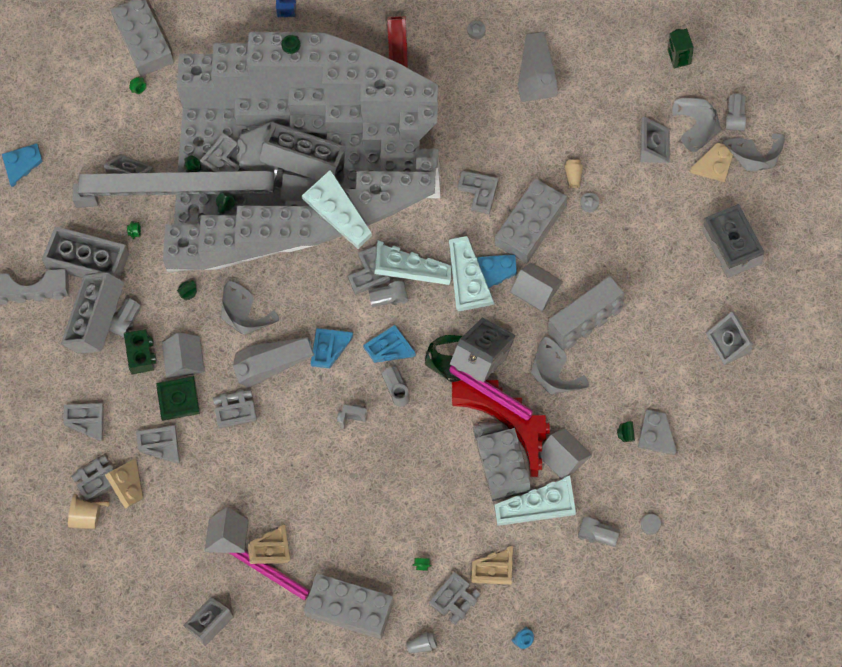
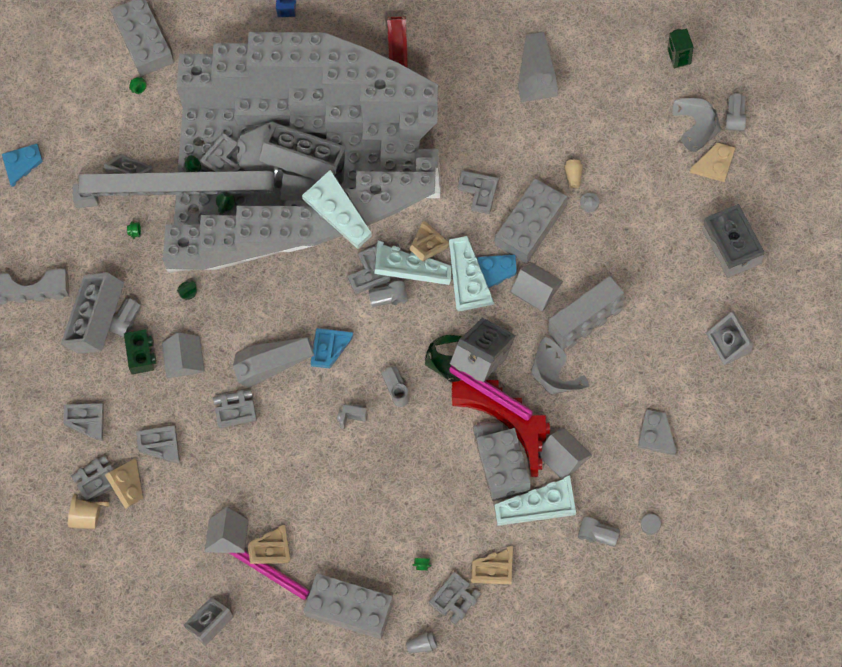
light grey brick [42,226,129,279] -> none
dark green plate [156,376,200,421] -> none
light grey piece [221,281,279,335] -> none
dark green plate [281,35,301,54] -> none
dark azure wing [363,325,416,363] -> none
light grey tile [467,21,486,40] -> none
dark azure plate [511,627,534,649] -> none
dark green plate [617,421,635,443] -> none
light grey slope [640,117,670,163] -> none
light grey piece [723,134,785,171] -> none
none -> tan wing [410,221,449,261]

